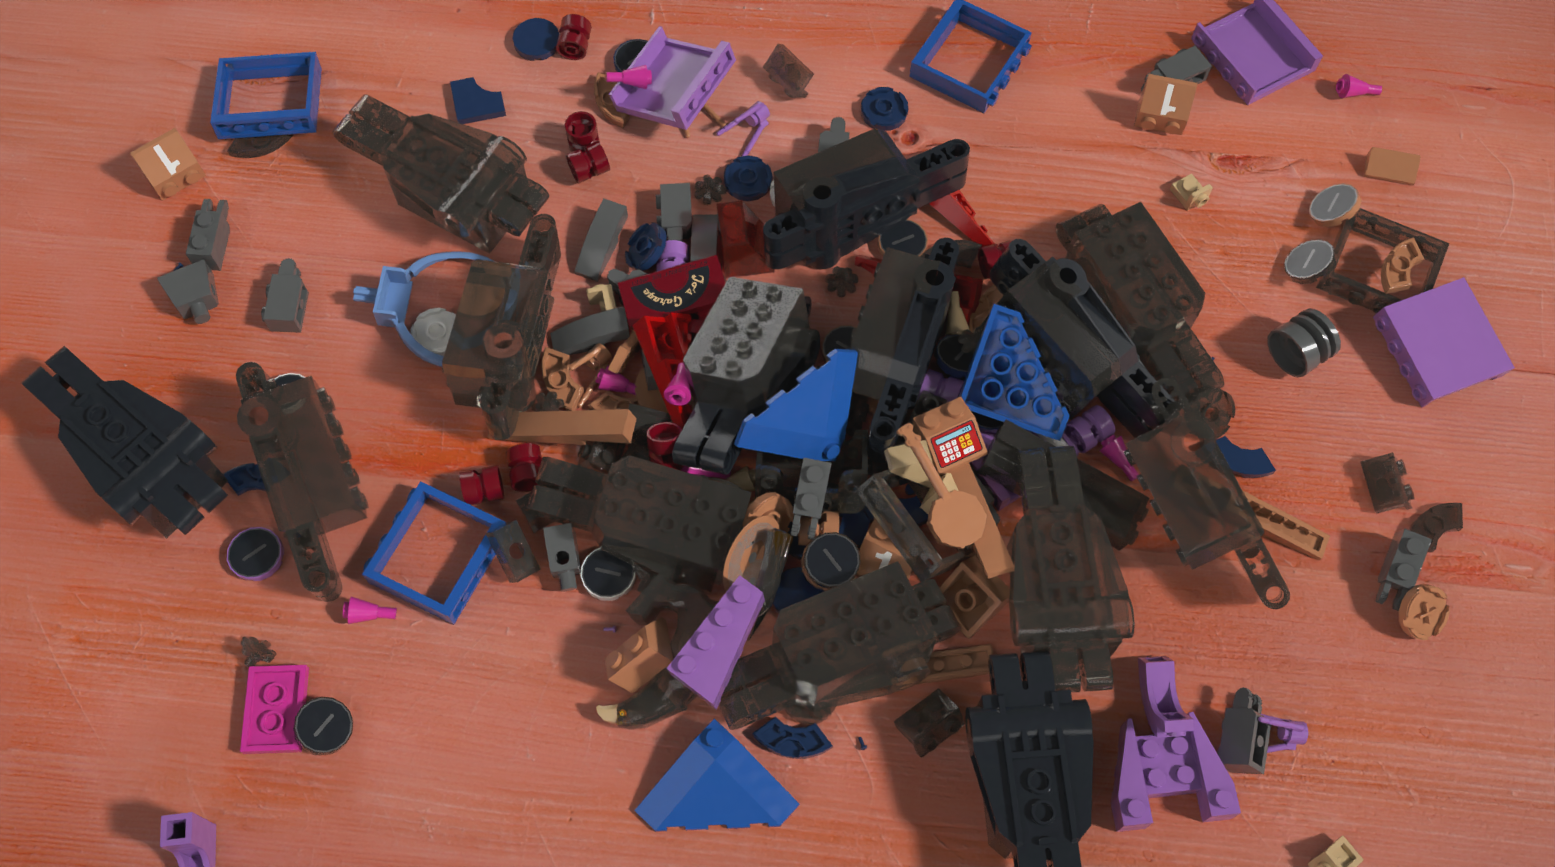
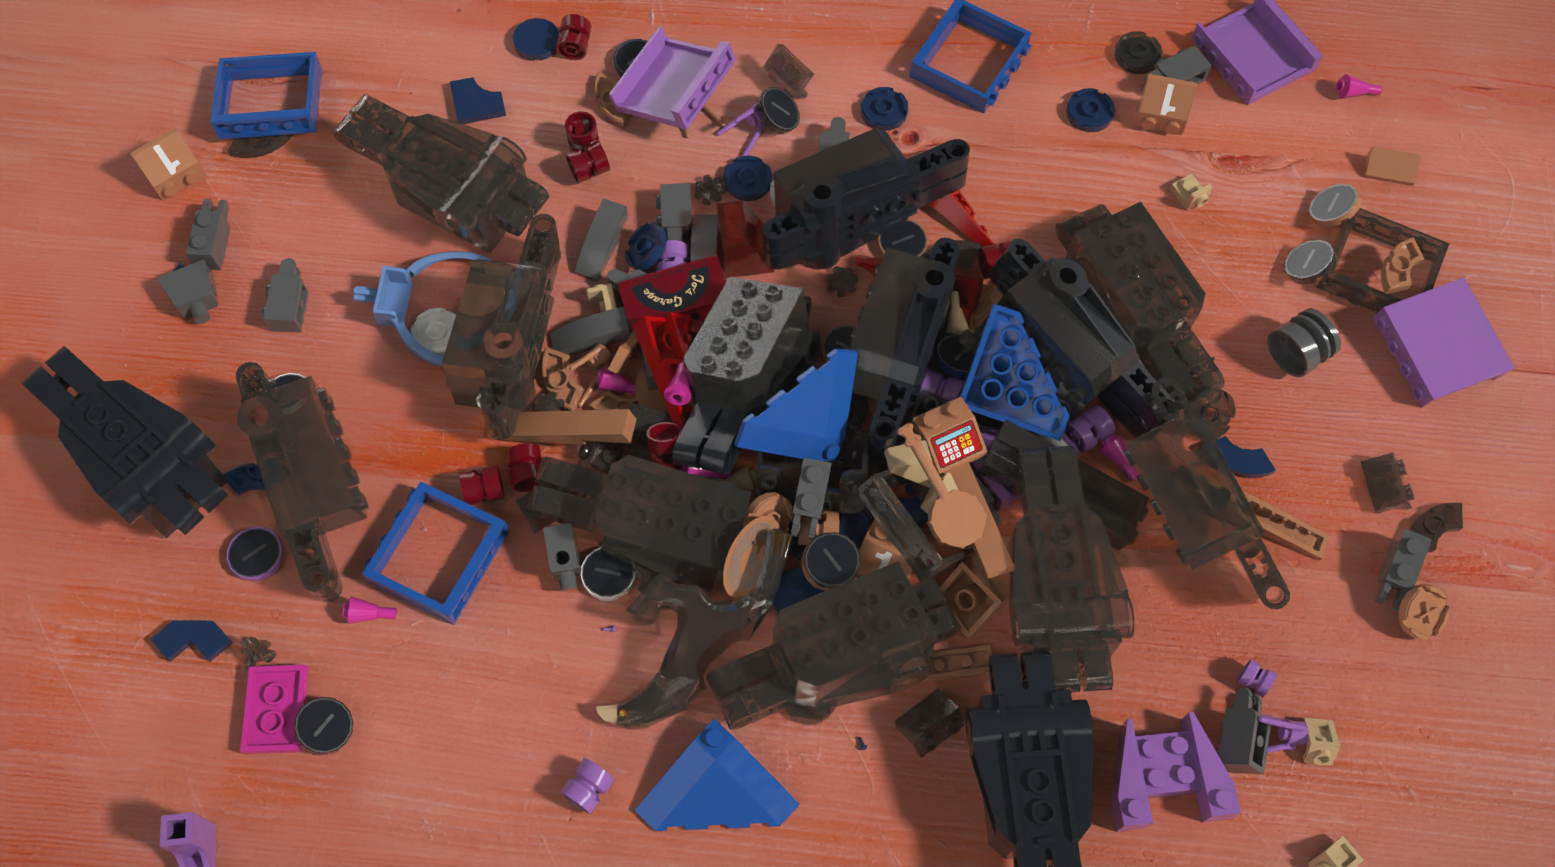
clear smoke piece [486,520,541,583] -> none
nougat slope [605,617,673,693] -> none
dark pink cone [606,65,652,89] -> none
medium lavender wedge [666,575,765,710] -> none
dark blue tile [752,716,833,759] -> none
medium lavender arch [1138,656,1194,738] -> none
none -> dark blue tile [150,621,233,662]
none -> medium lavender wheel [560,758,615,815]
none -> black tile [757,87,800,134]
none -> dark blue tile [1066,88,1115,132]
none -> clear smoke tile [1114,31,1163,74]
none -> medium lavender wheel [1237,659,1277,698]
none -> tan bracket [1303,718,1340,766]

